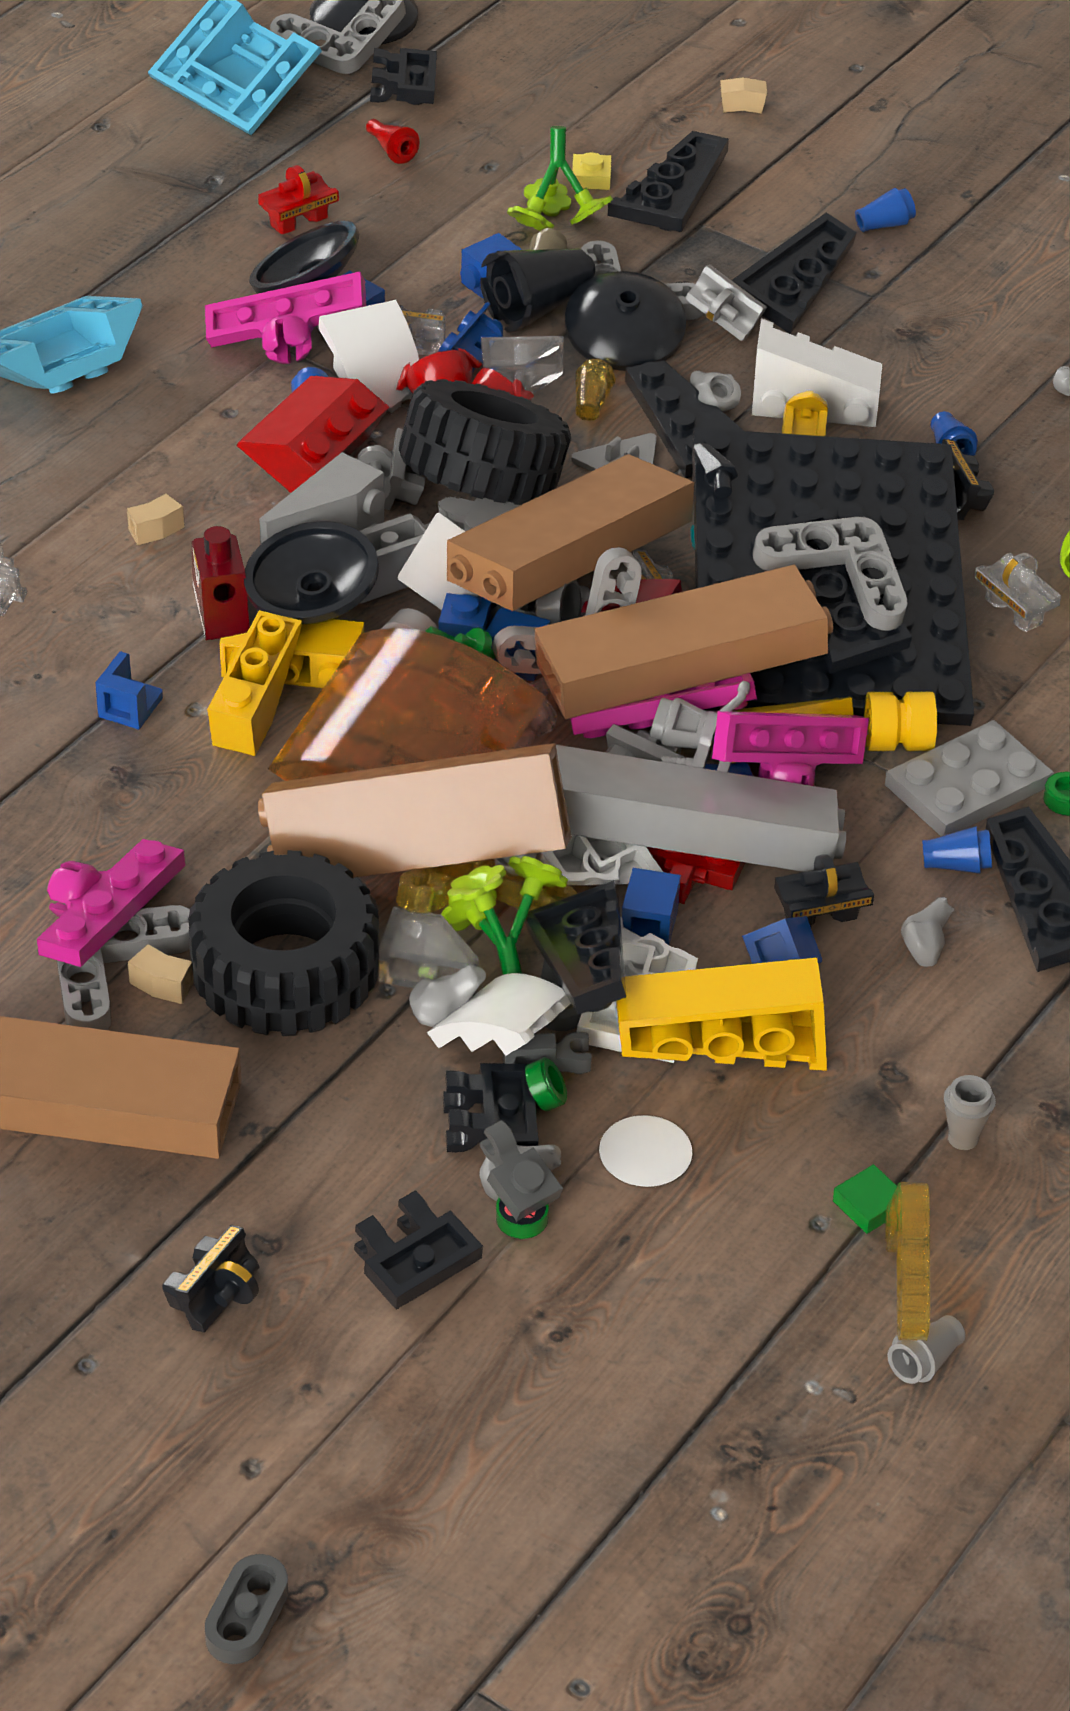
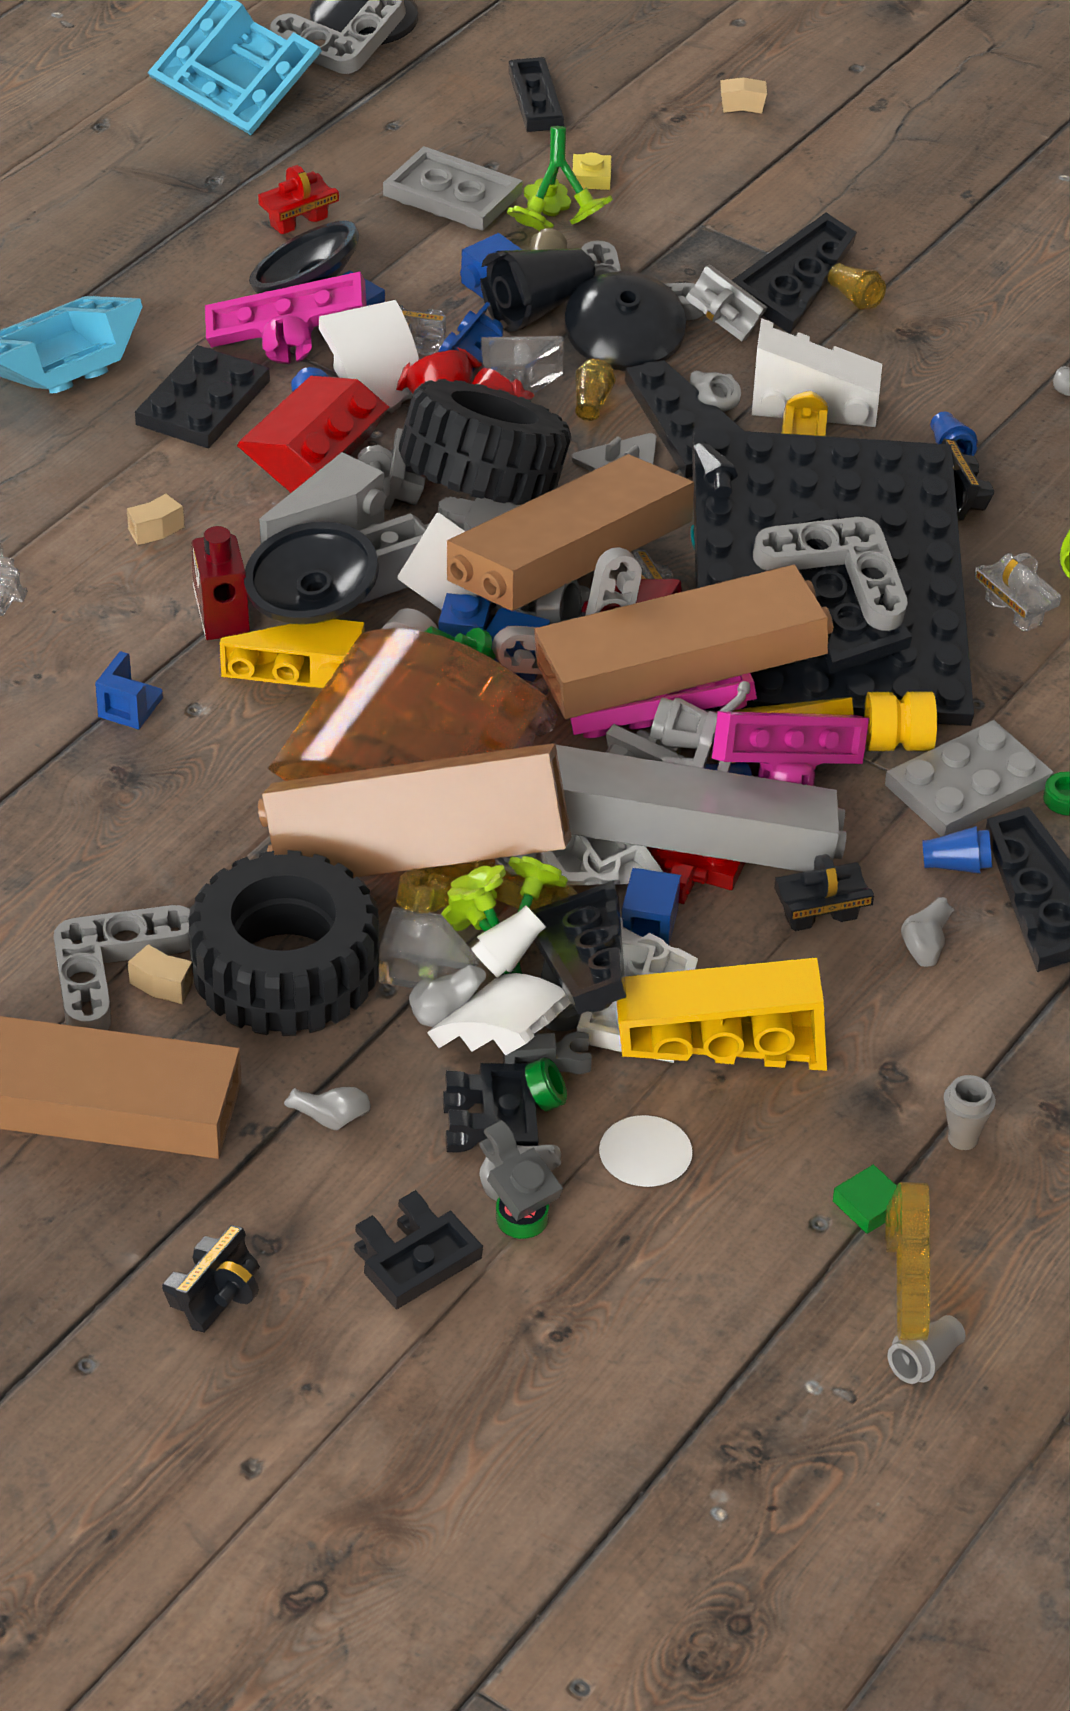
dark pink plate [37,839,185,967] -> none
dark grey plate [205,1554,288,1664] -> none
yellow slope [207,610,302,756] -> none
red cone [366,119,420,164] -> none
black plate [370,48,437,105] -> none
black wing [608,131,729,232] -> none
blue panel [742,916,822,964] -> none
blue cone [855,188,916,232] -> none
none -> black plate [135,345,270,449]
none -> light grey animal [284,1087,371,1131]
none -> light grey plate [383,146,523,231]
none -> white cone [471,905,546,978]
none -> black tile [509,57,564,132]
none -> clear yellow cone [828,263,886,309]

